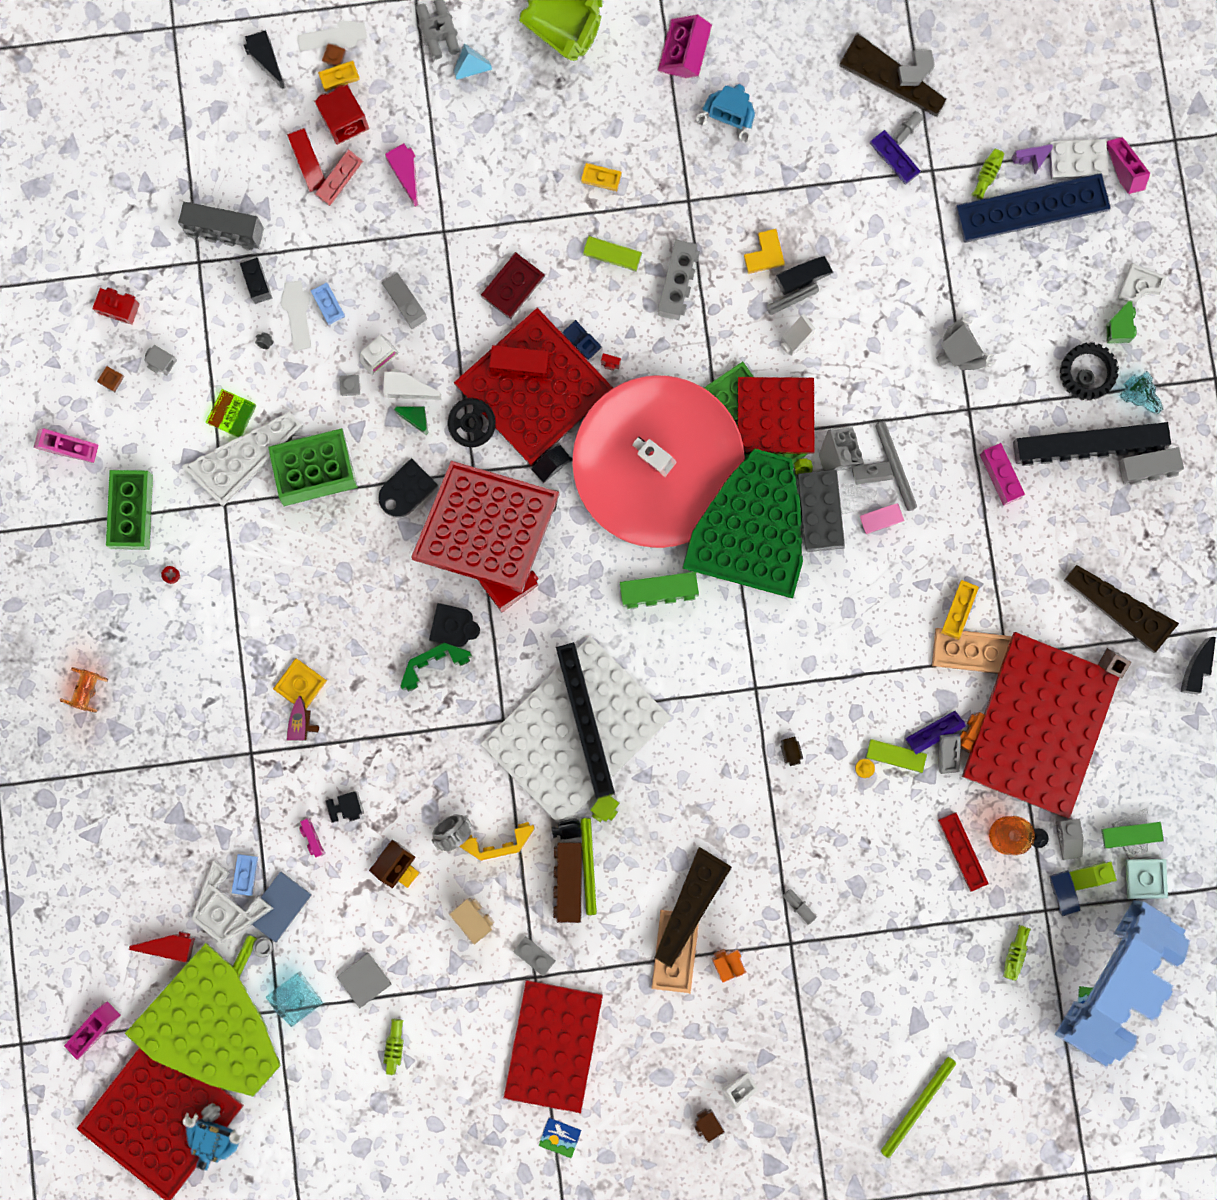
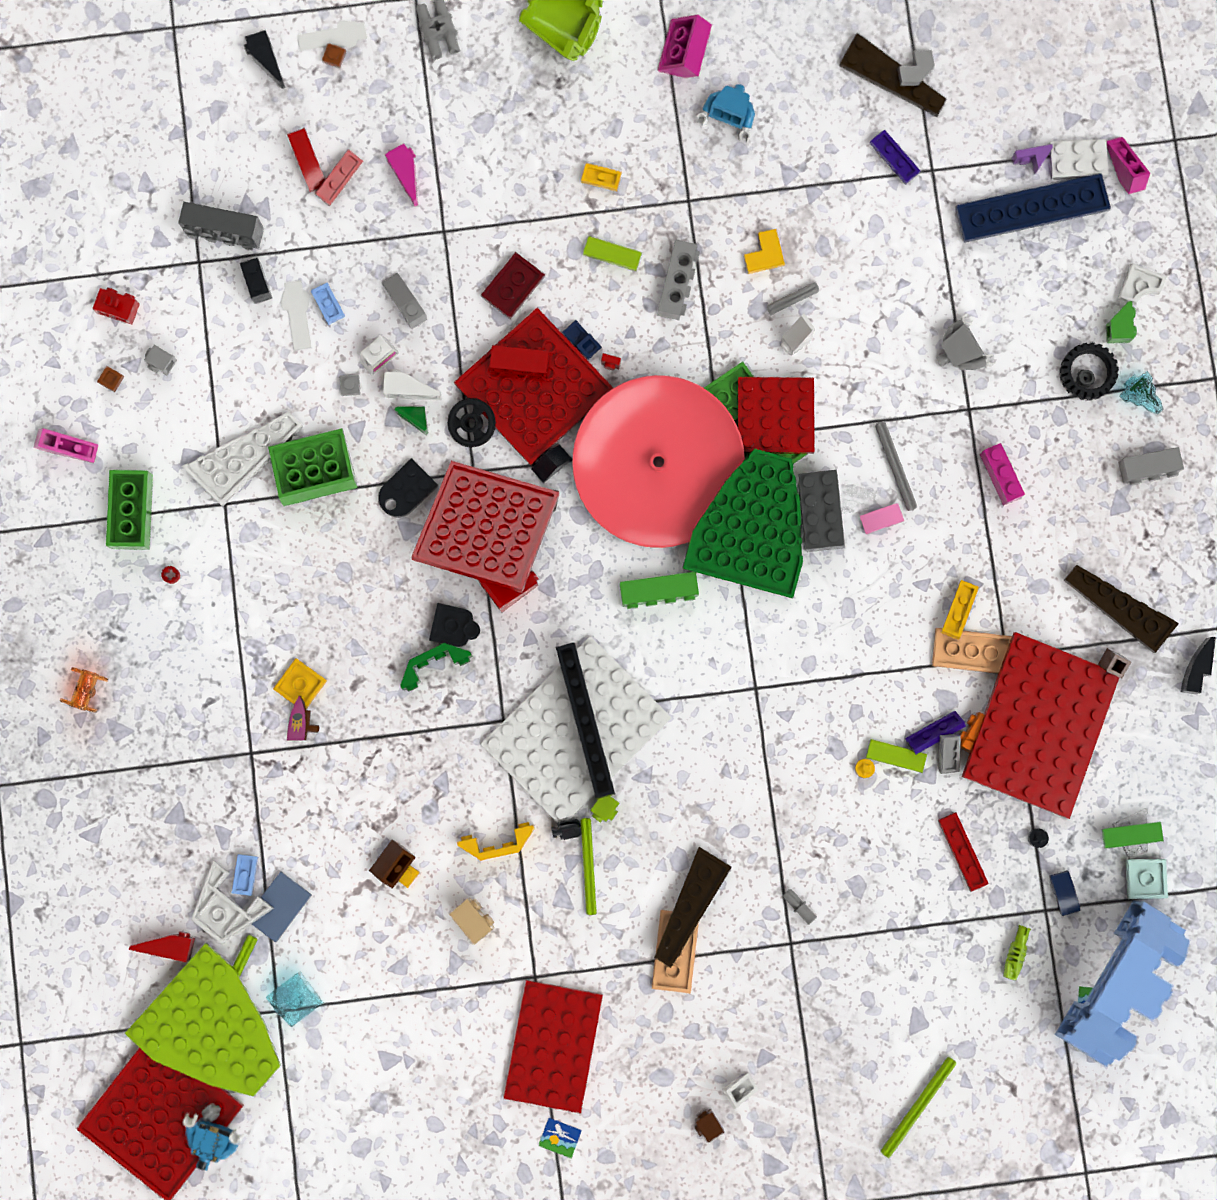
dark pink slope [64,1001,121,1060] -> none
clear neon green tile [205,389,257,438] -> none
light grey plate [253,937,273,957] -> none
dark grey plate [255,332,274,349] -> none
dark pink plate [299,819,325,858] -> none
red slope [314,84,369,146] -> none
yellow plate [318,60,360,92] -> none
black brick [325,791,364,823] -> none
light grey tile [337,953,392,1009] -> none
lime hinge [383,1019,404,1075] -> none
light grey gear [431,814,472,851] -> none
medium azure slope [454,43,492,80] -> none
light grey plate [513,936,556,976] -> none
reddish brown brick [553,843,582,923] -> none
white torso [632,437,677,477] -> none
orange hinge [711,949,747,983] -> none
black slope [775,256,833,295] -> none
dark brown brick [780,737,804,767] -> none
lime tile [794,458,813,475] -> none
light grey slope [819,428,864,471] -> none
light grey plate [852,461,893,485] -> none
light grey axle [892,111,924,145] -> none
lime hinge [972,148,1005,200] -> none
clear orange hose [989,816,1034,855] -> none
black brick [1013,422,1171,466] -> none
light grey slope [1056,818,1083,860] -> none
lime slope [1069,861,1117,891] -> none

